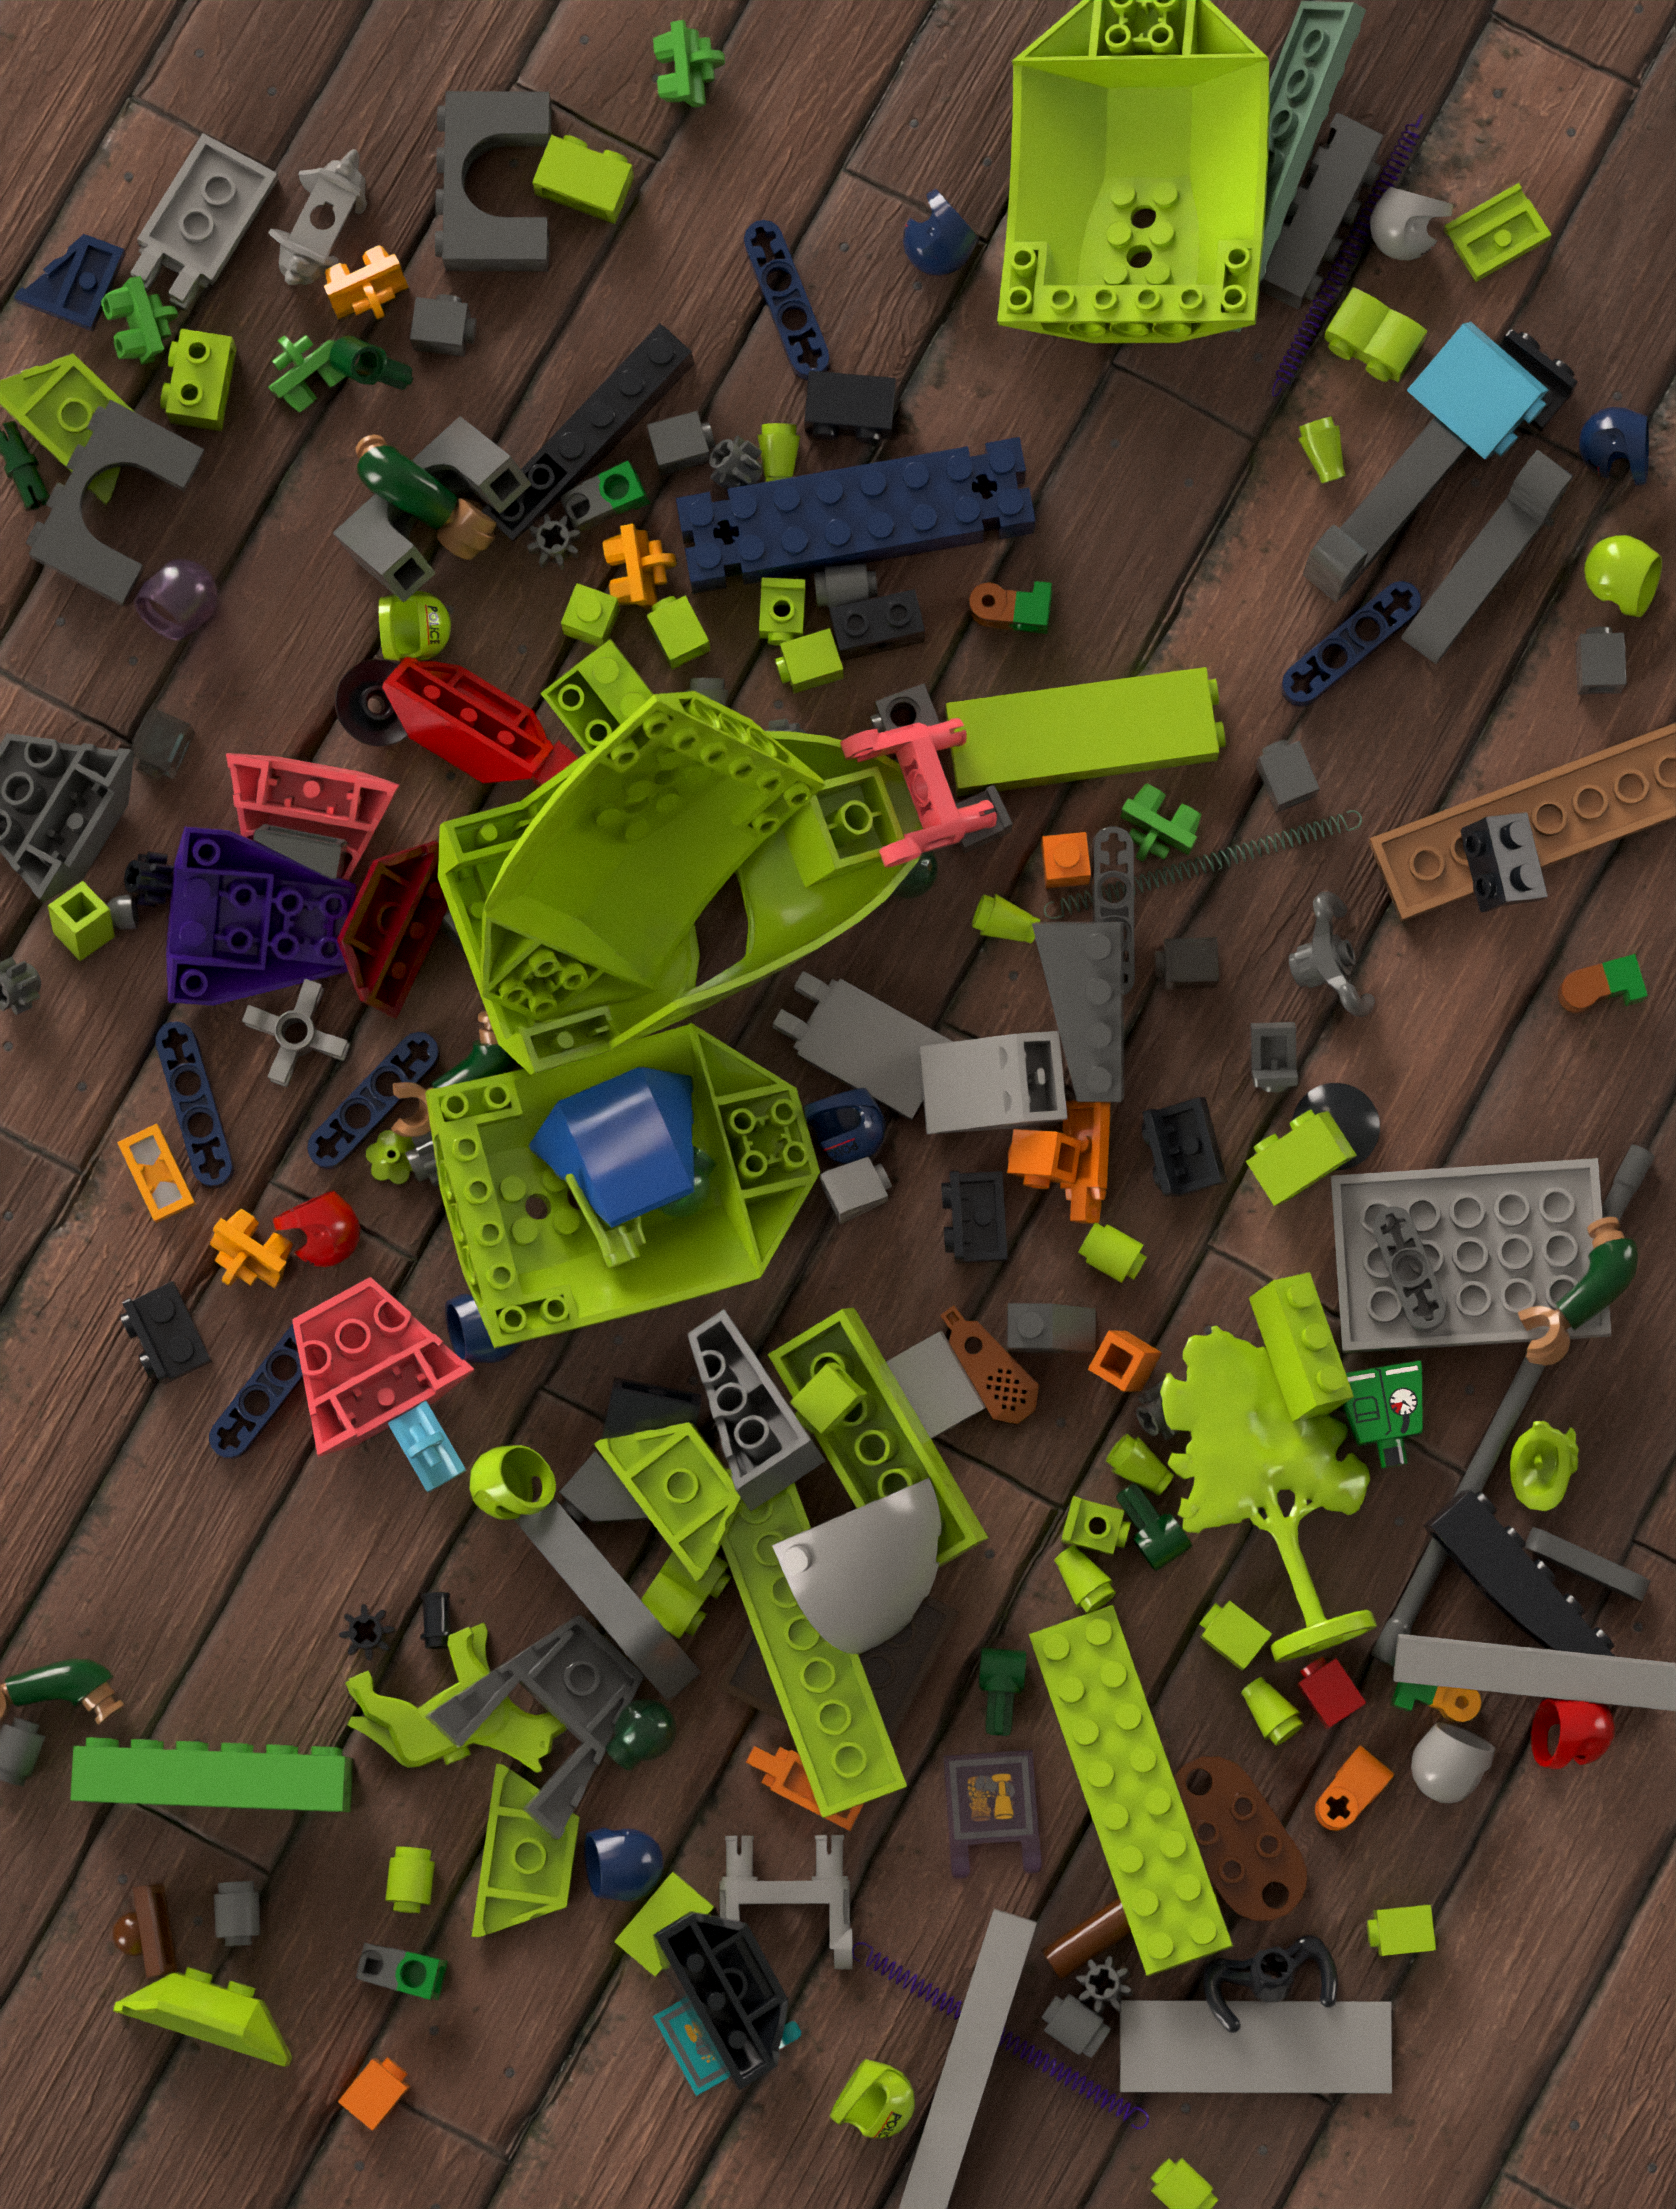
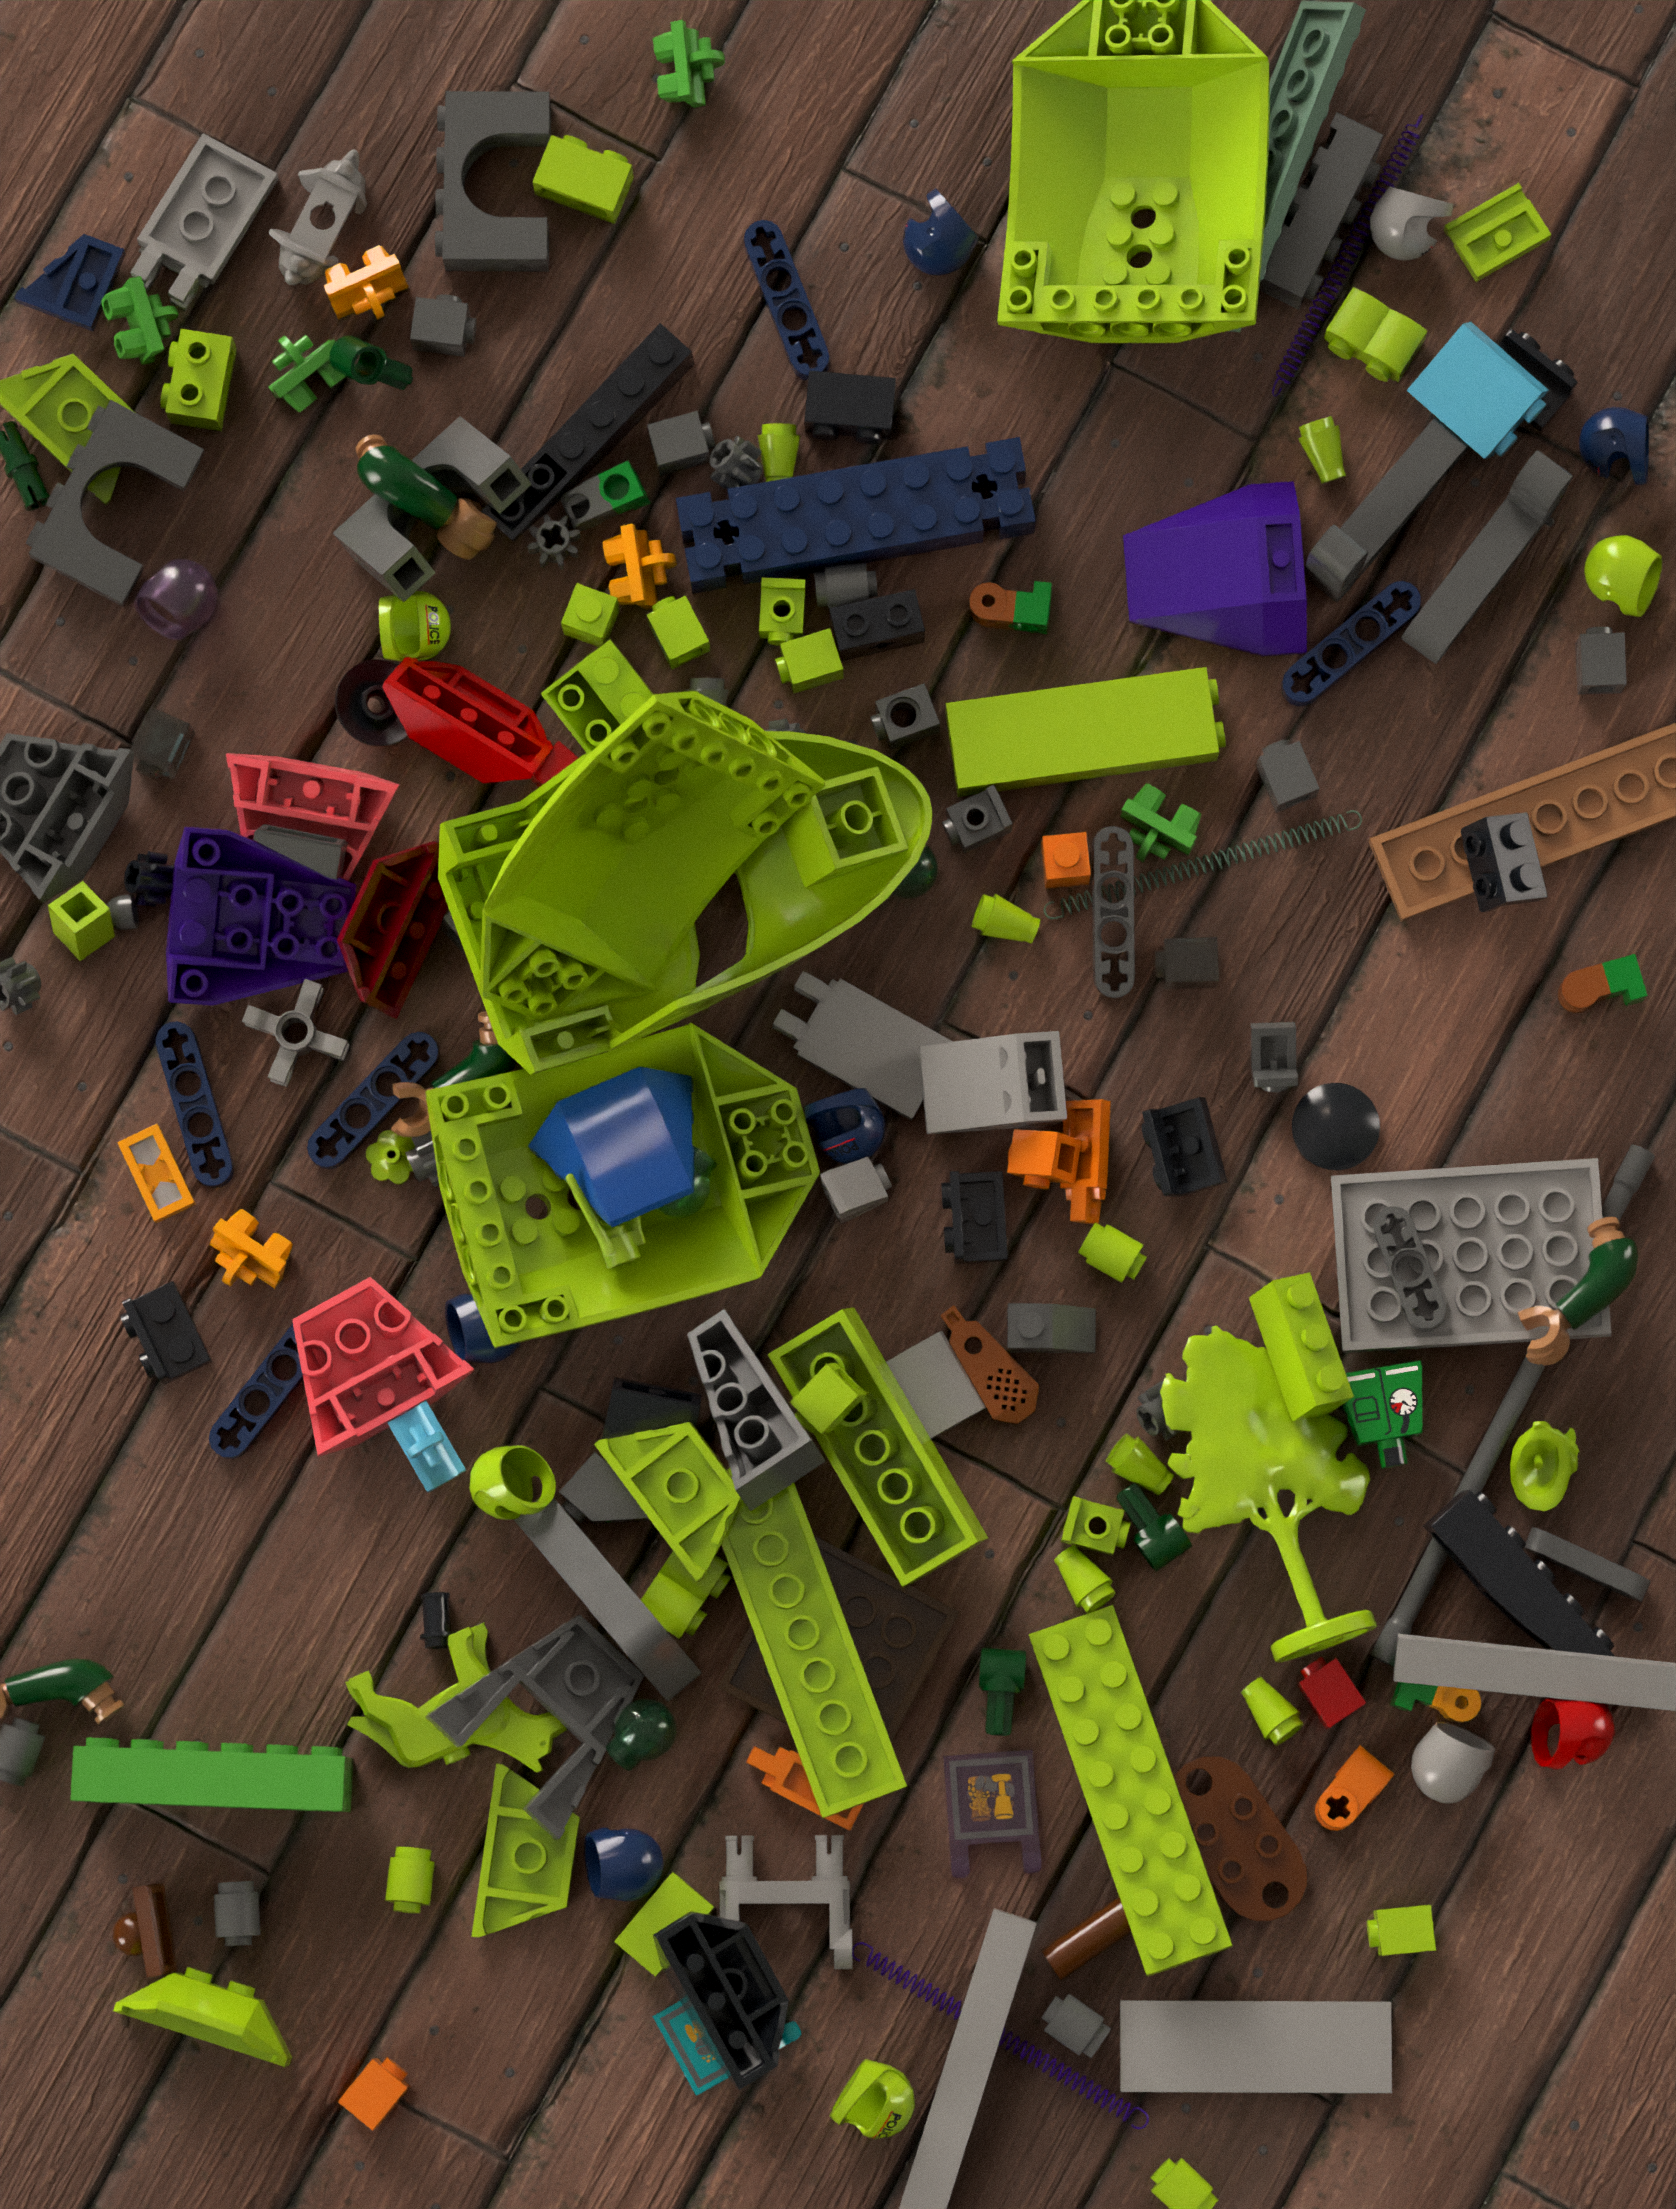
red helmet [272,1190,360,1267] -> none
black gear [339,1604,396,1661] -> none
leg [355,1942,448,2000] -> none
light grey brick [772,1478,942,1654] -> none
coral connector [840,718,997,868] -> none
dark grey wedge [1032,922,1124,1102] -> none
dark grey gear [1076,1956,1133,2015] -> none
orange brick [1088,1331,1162,1392] -> none
lime brick [1199,1600,1272,1671] -> none
black piece [1203,1935,1339,2033] -> none
lime brick [1246,1110,1357,1206] -> none
dark grey piece [1289,891,1375,1017] -> none
none -> dark purple wedge [1123,481,1307,656]

